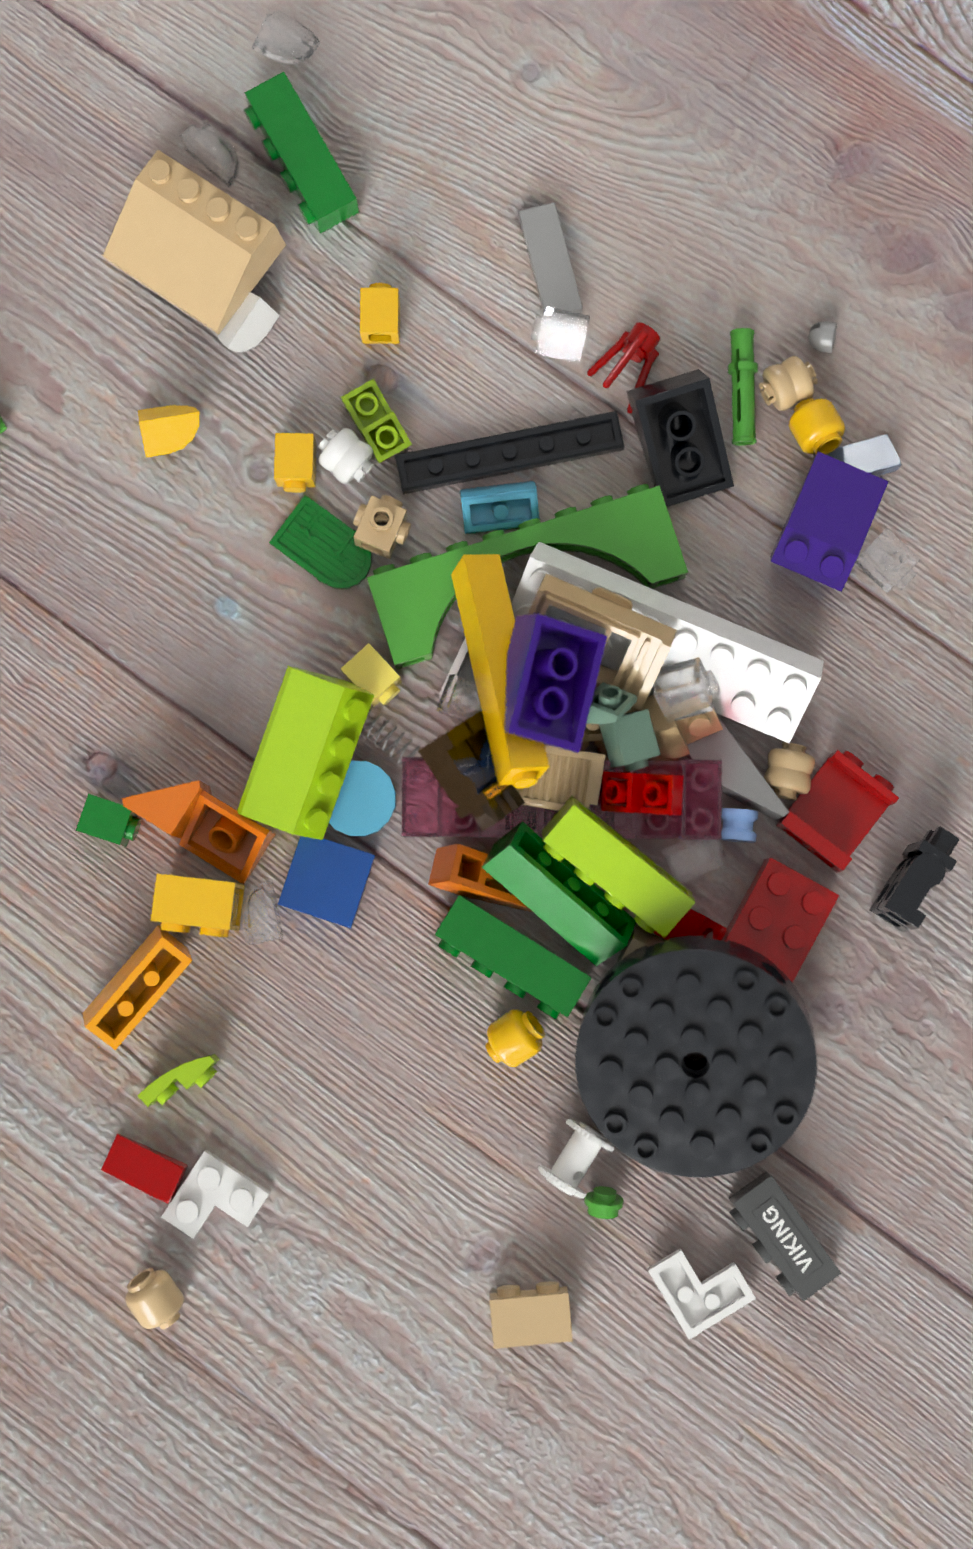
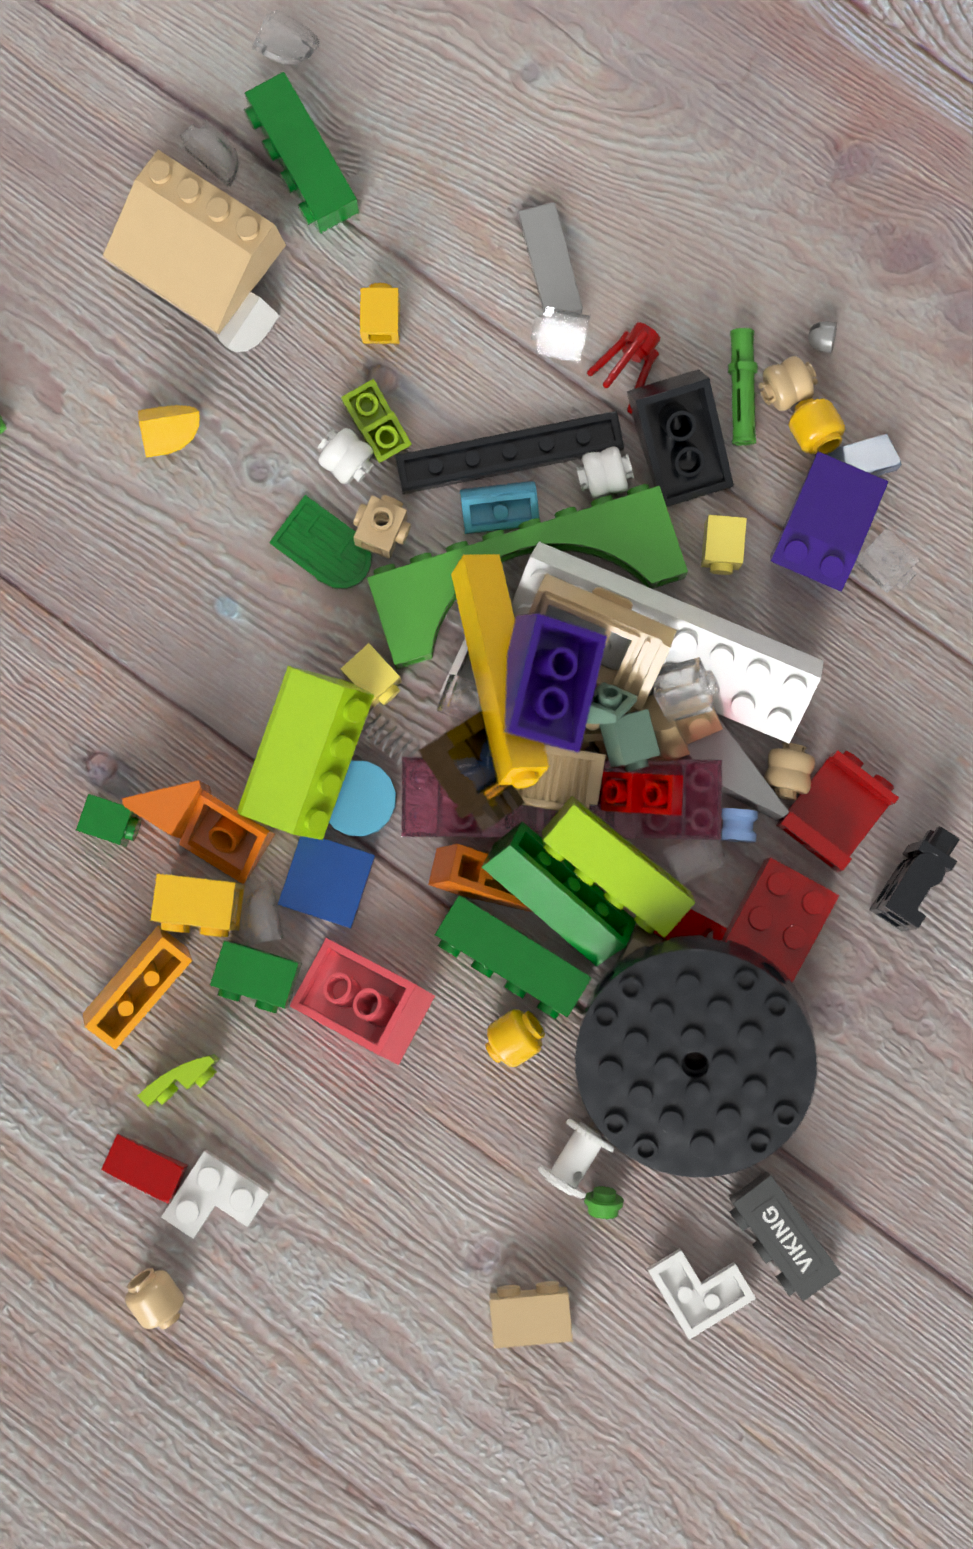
yellow brick [274,433,317,493] -> none
none -> green brick [210,940,302,1013]
none -> coral slope [290,938,435,1065]
none -> white piece [577,446,634,499]
none -> light yellow brick [701,515,747,575]

